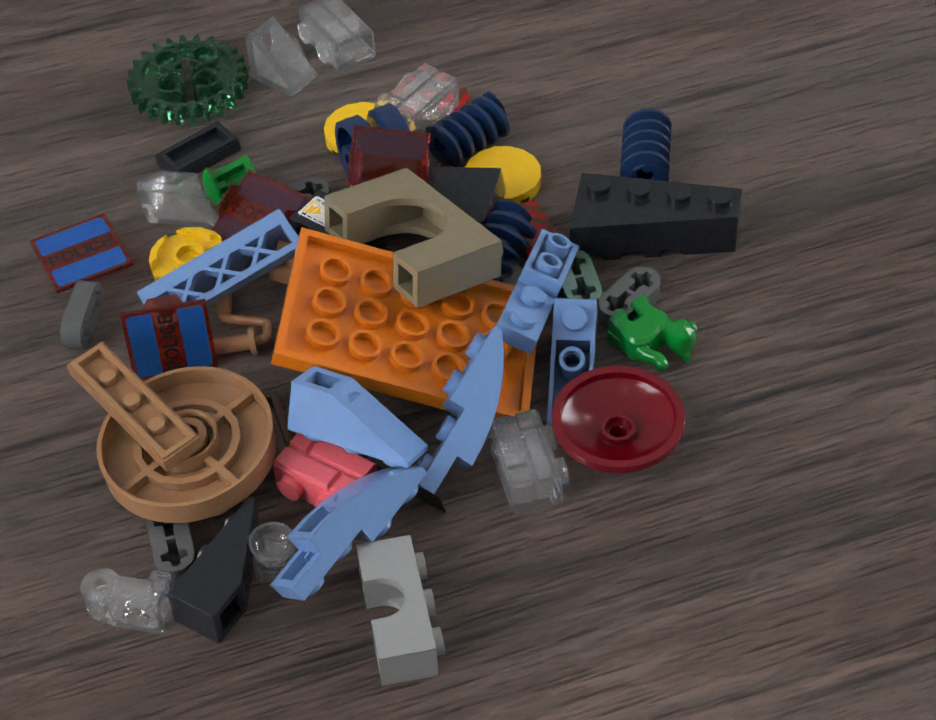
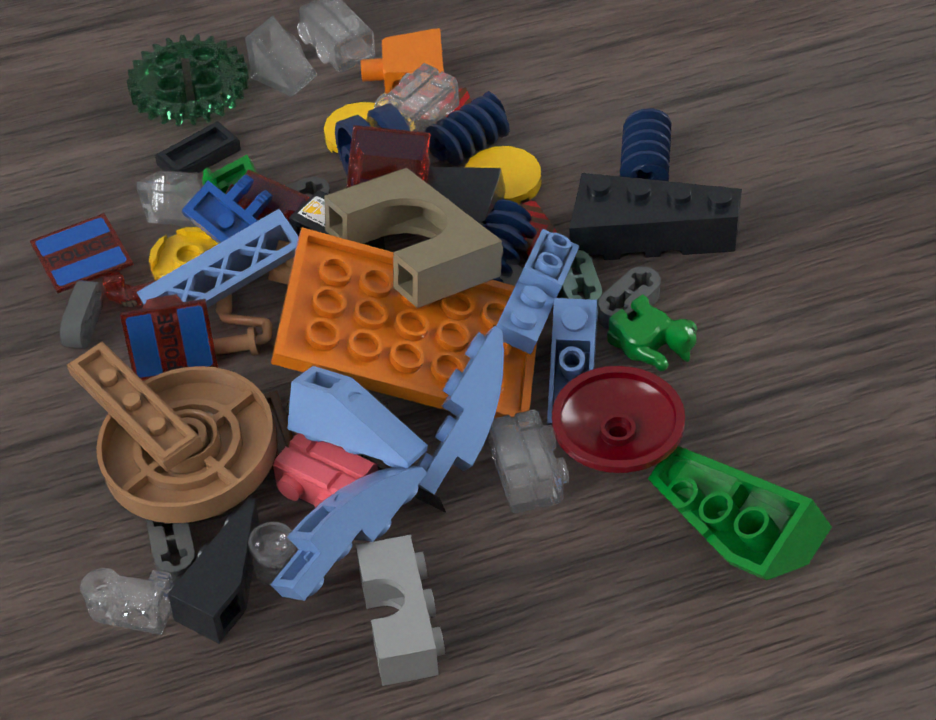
none -> clear red arm [102,272,158,307]
none -> blue hinge [182,174,273,243]
none -> orange torso [361,28,445,101]
none -> green wedge [648,446,832,581]

